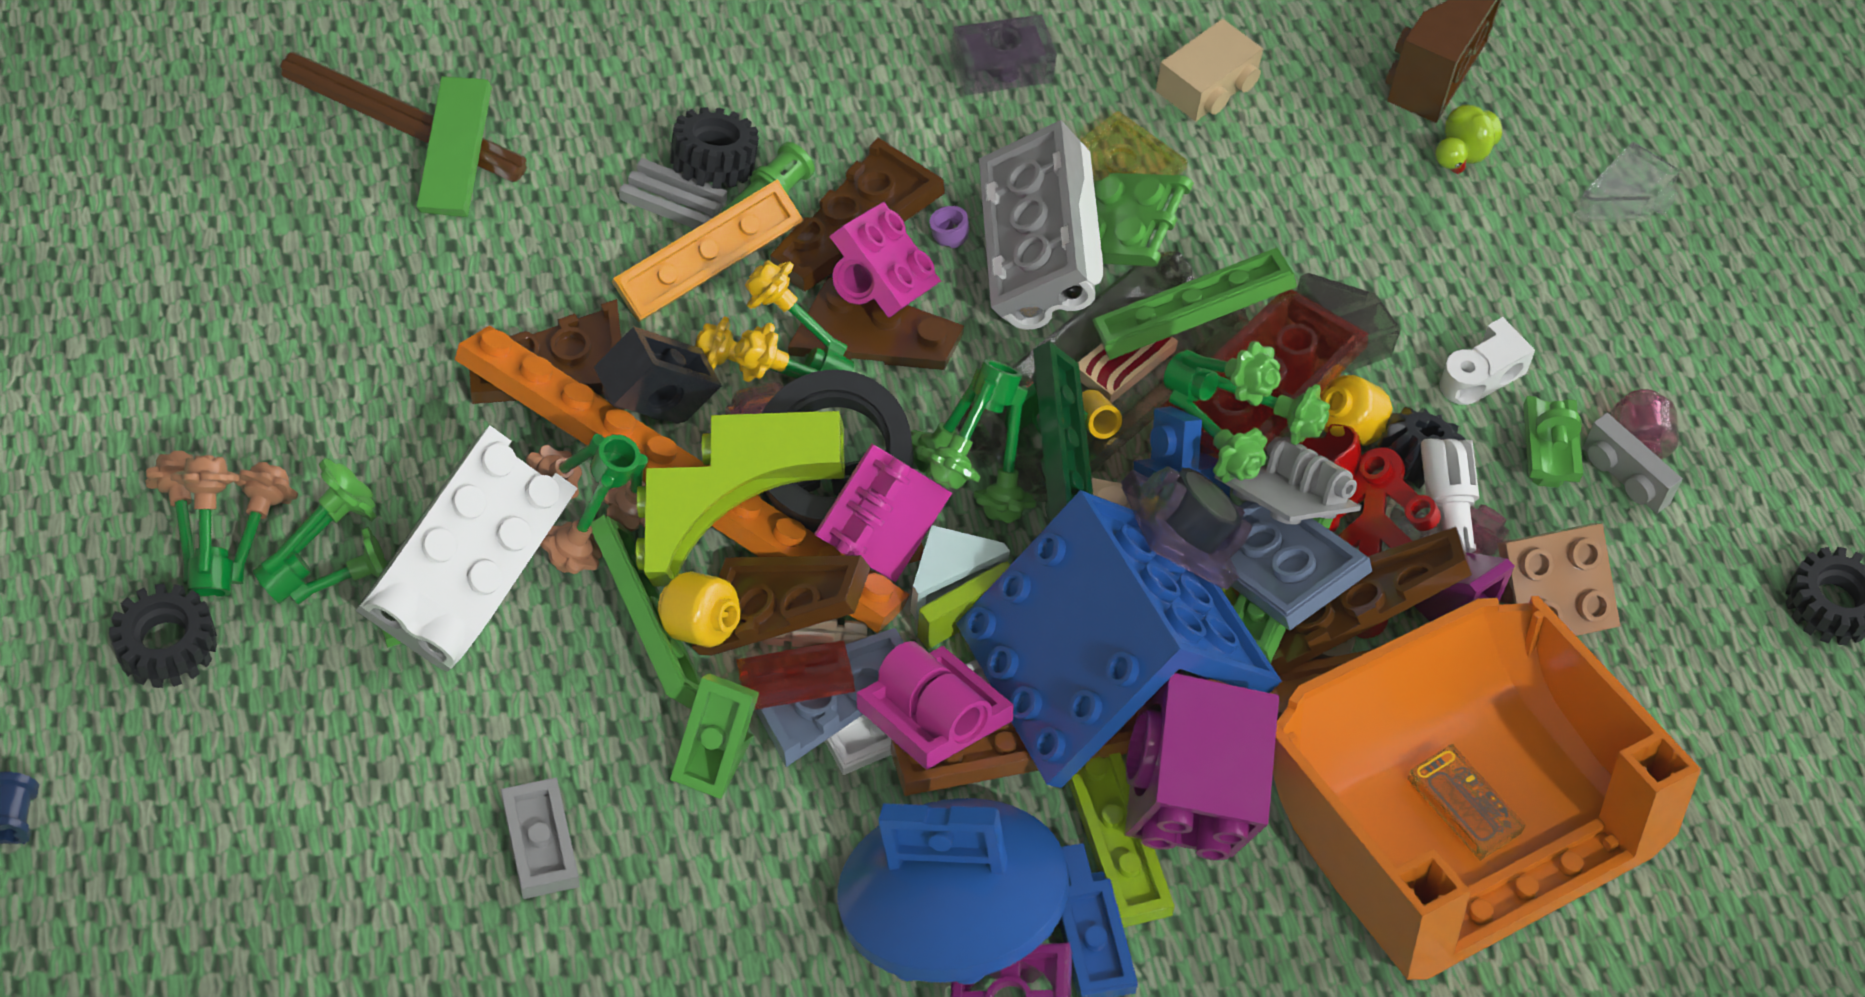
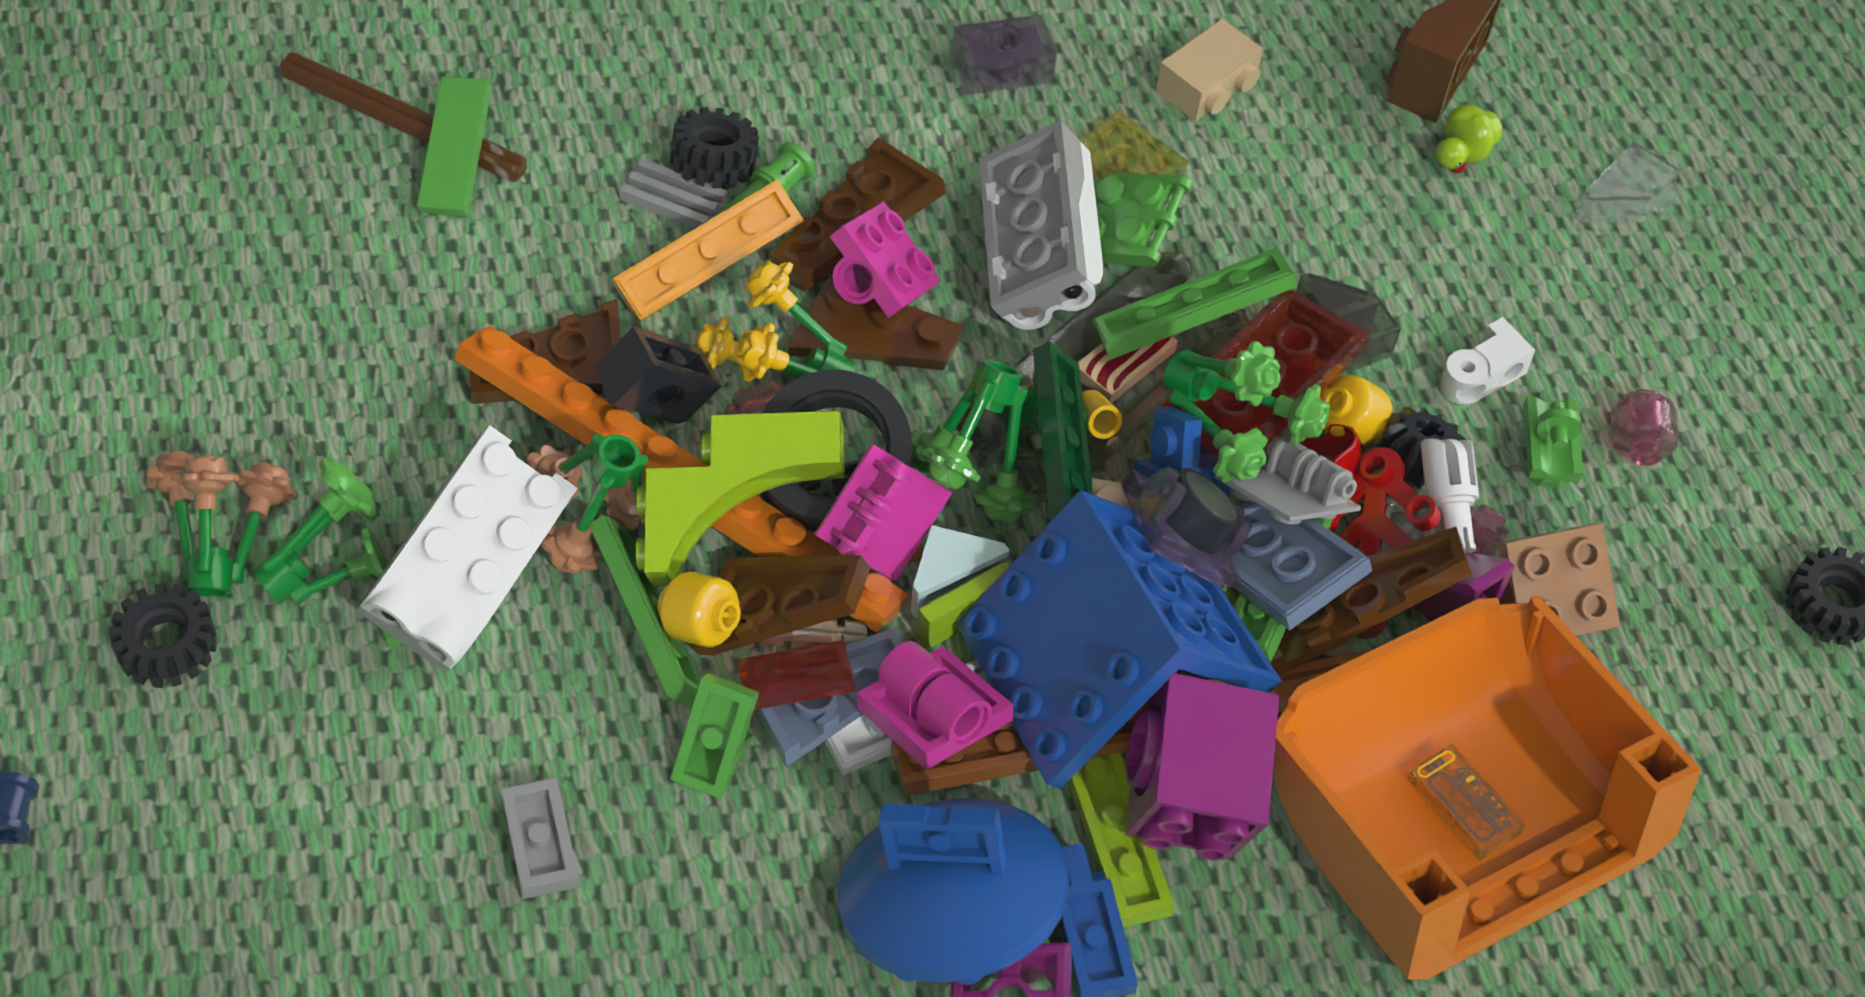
medium lavender hinge [929,206,970,248] -> none
light grey plate [1583,412,1683,514] -> none

